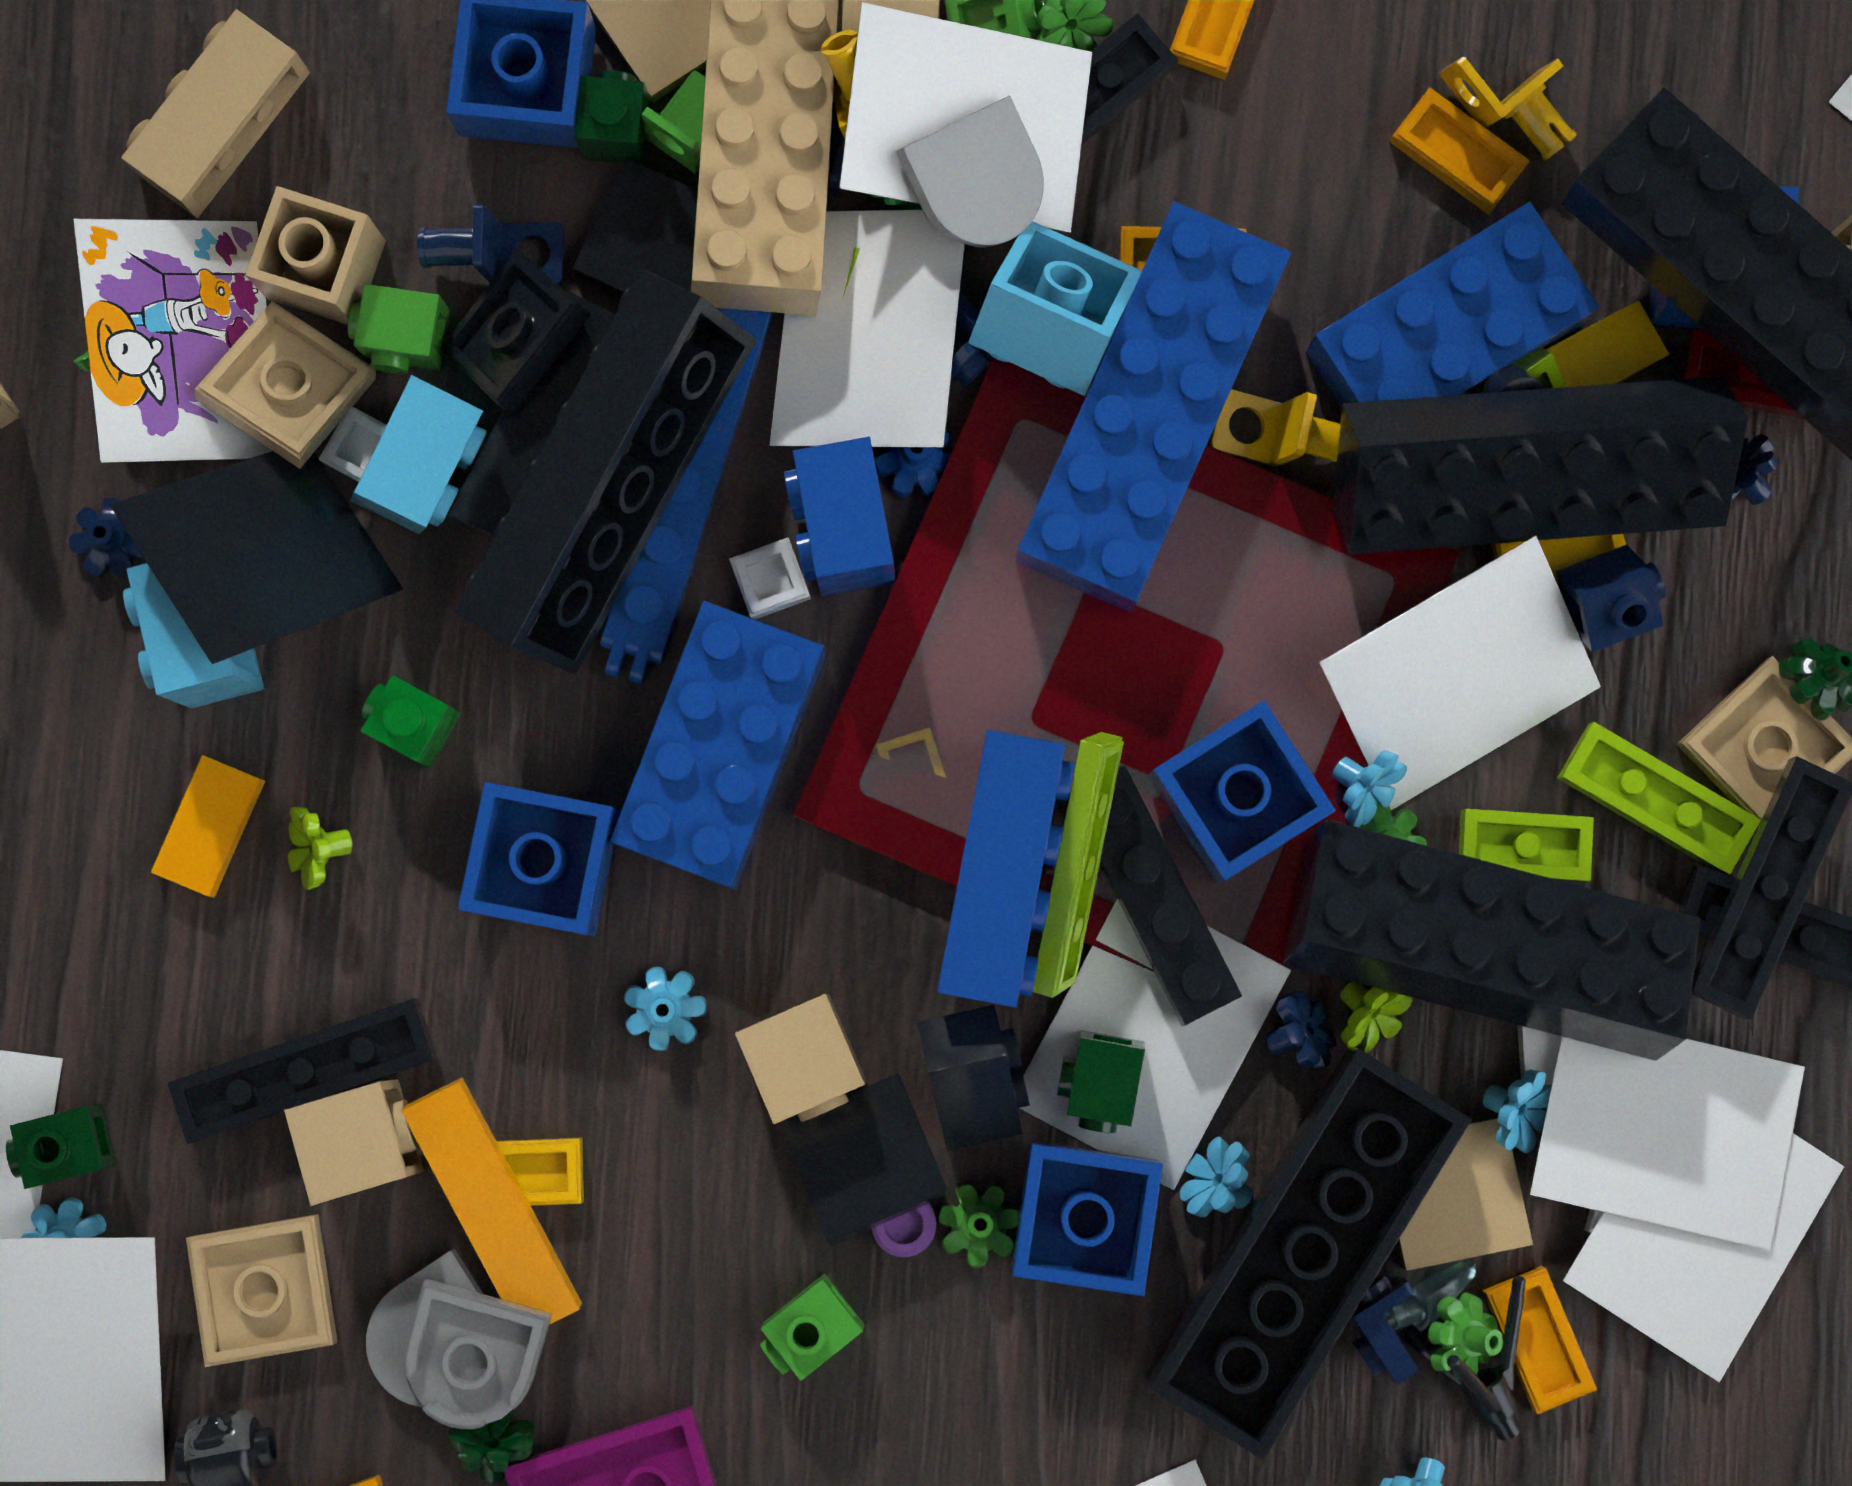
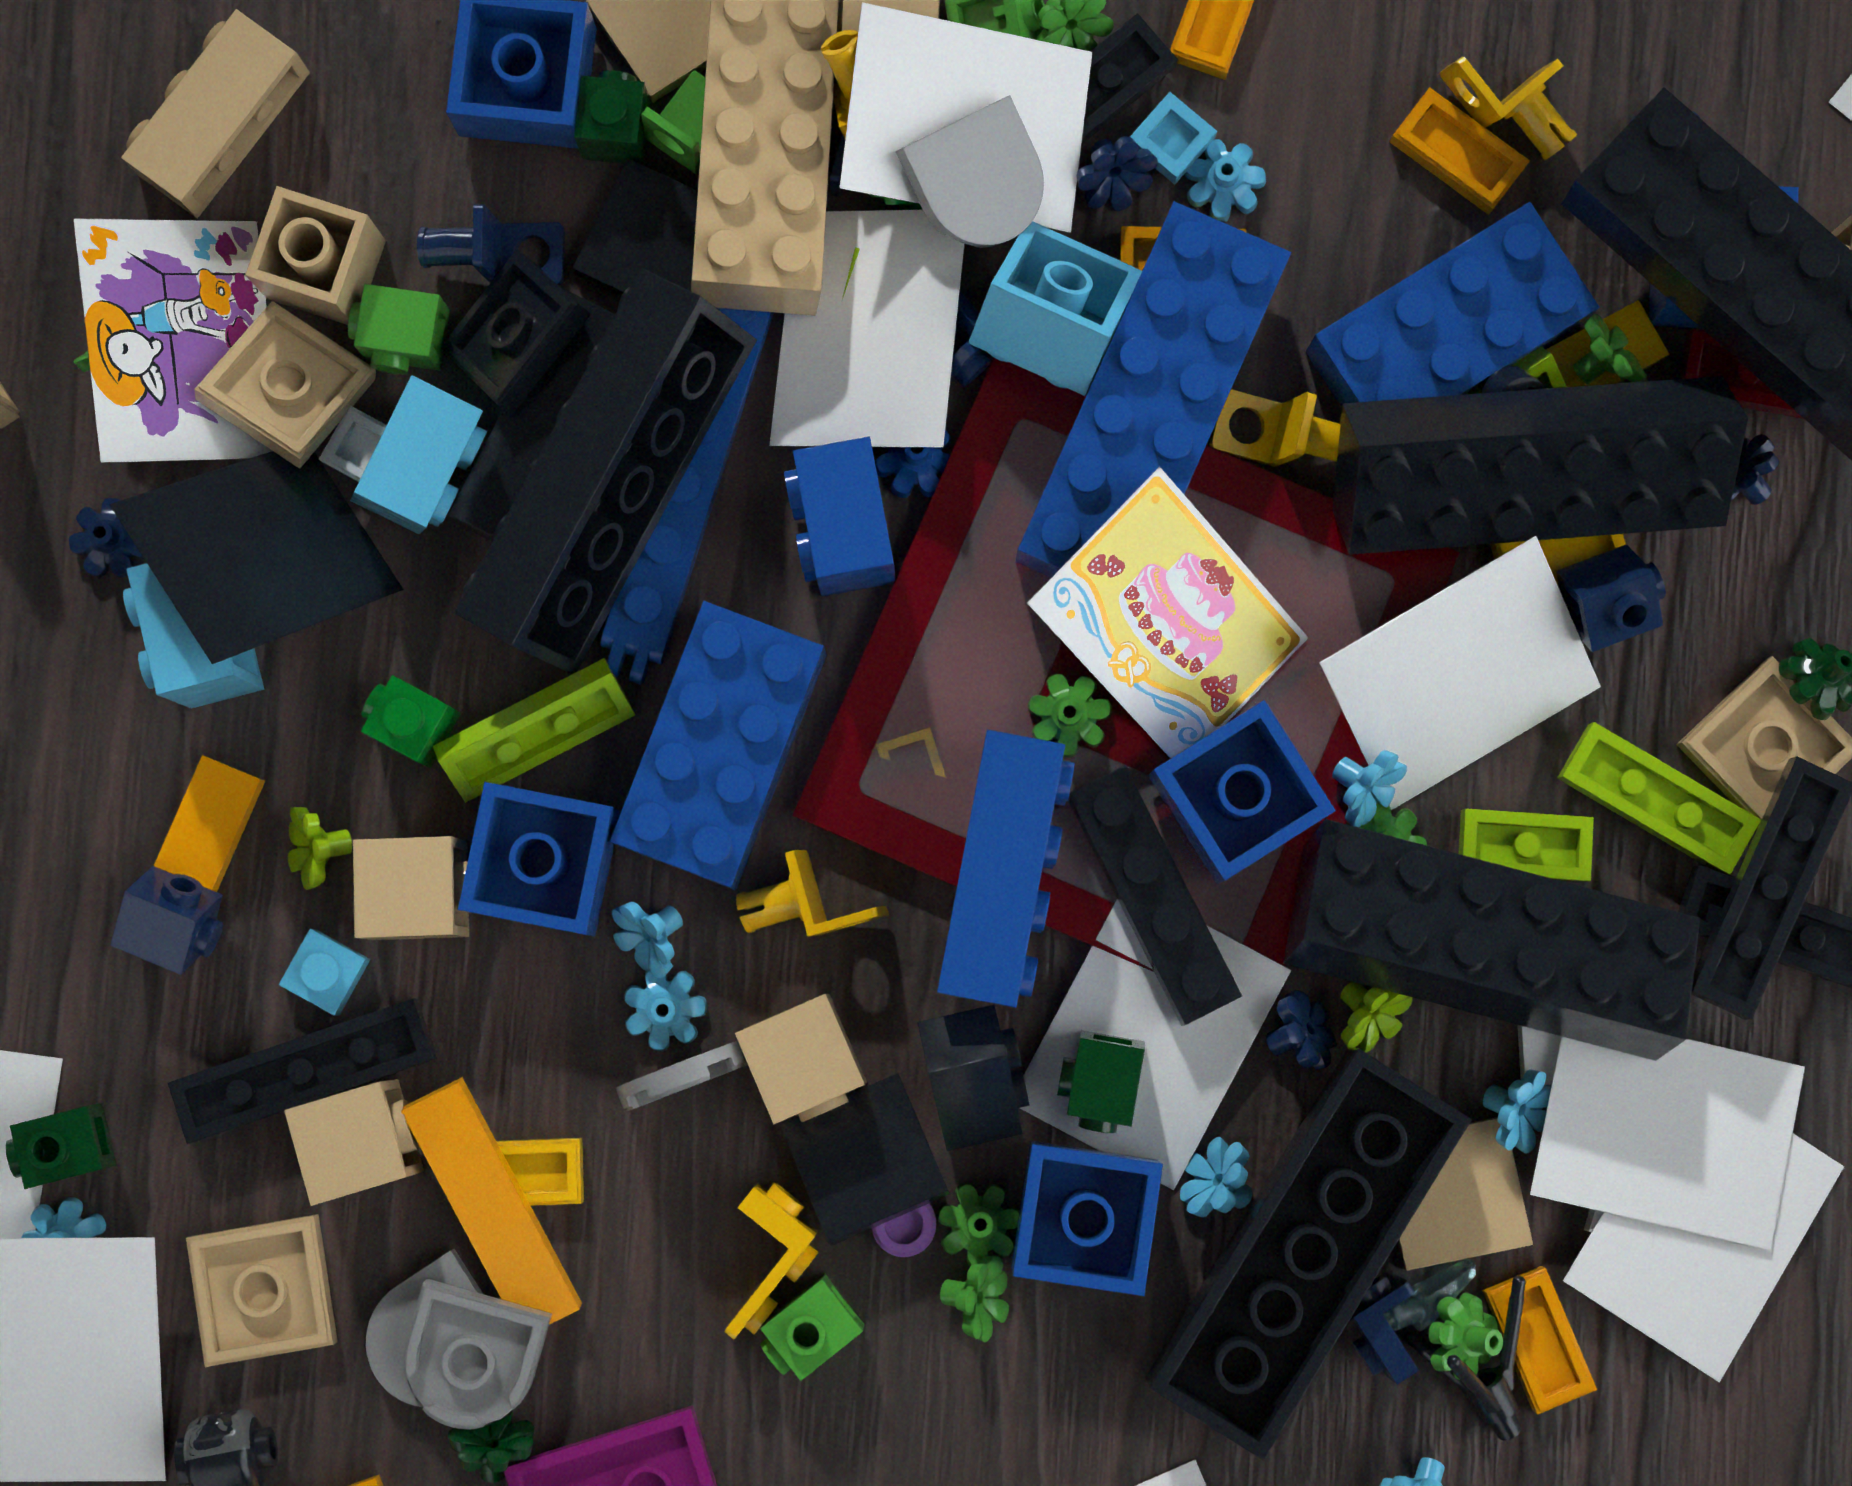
white tile [729,537,811,620] -> none
lime tile [1032,732,1124,998] -> none
none -> dark blue brick [110,866,223,975]
none -> medium azure plate [279,928,371,1016]
none -> tan head [353,836,471,940]
none -> lime plate [433,658,635,803]
none -> medium azure plant [612,901,683,978]
none -> light grey tile [616,1041,748,1111]
none -> yellow bracket [724,1183,818,1340]
none -> yellow bracket [736,850,889,937]
none -> bright green plant [940,1256,1009,1342]
none -> sticker [1027,467,1308,758]
none -> bright green plant [1027,674,1112,758]
none -> dark blue plant [1076,136,1158,211]
none -> medium azure plate [1130,92,1217,185]
none -> medium azure plant [1185,139,1266,223]
none -> bright green plant [1573,314,1647,385]

